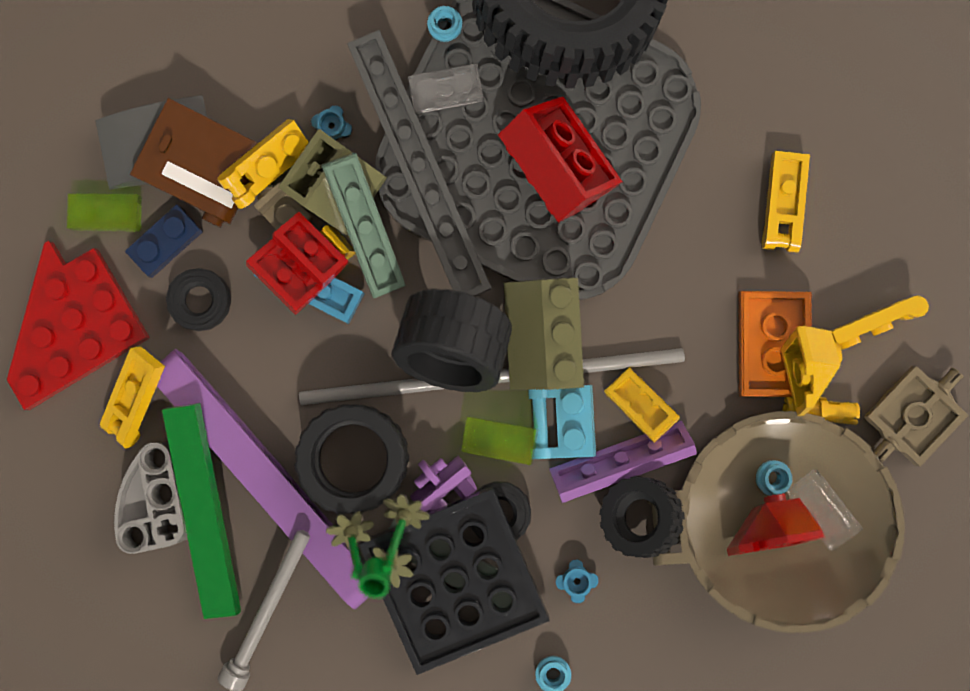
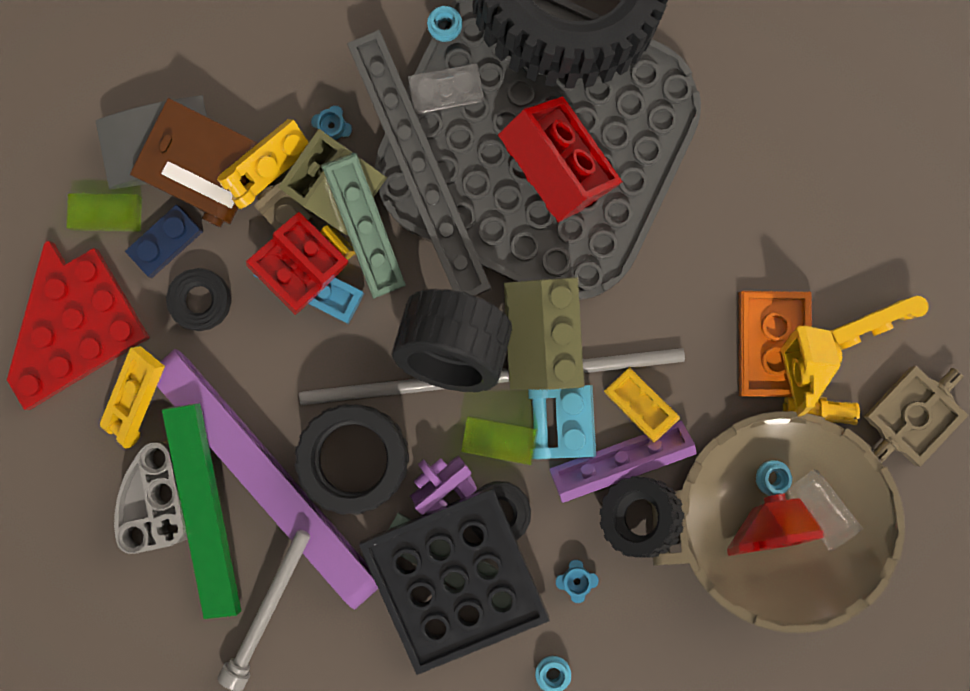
plant [326,494,430,598] -> none
yellow plate [761,151,810,253] -> none

